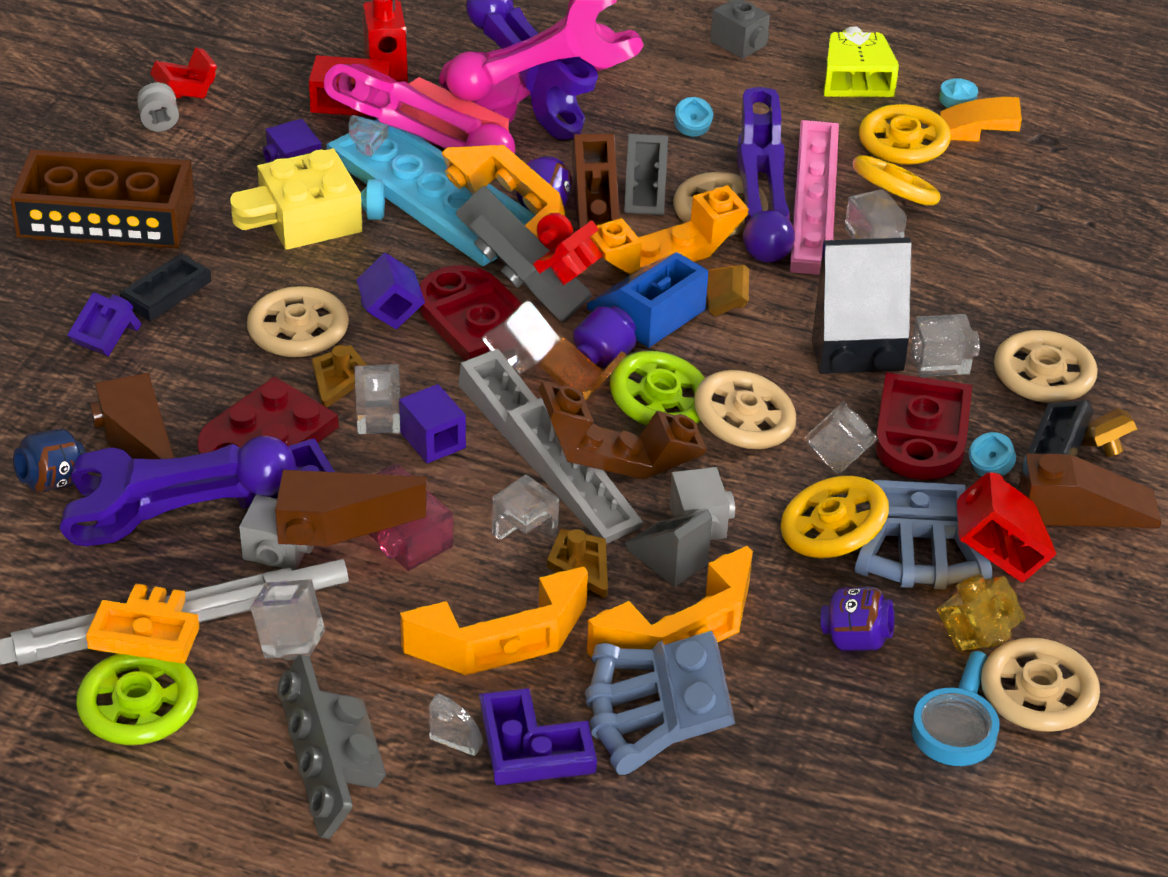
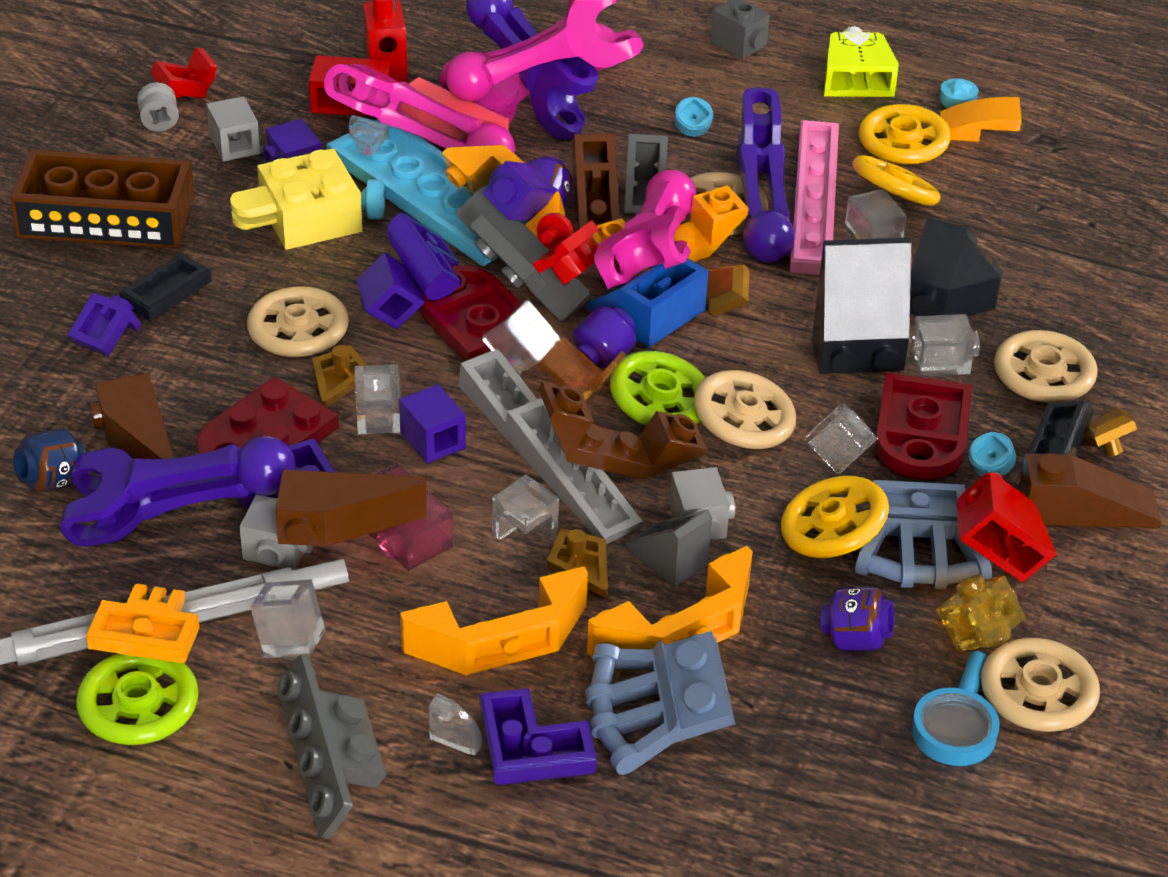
none -> light grey brick [206,96,260,162]
none -> dark purple brick [387,212,461,300]
none -> dark purple brick [482,161,557,221]
none -> dark pink piece [594,169,697,289]
none -> black slope [910,218,1003,323]

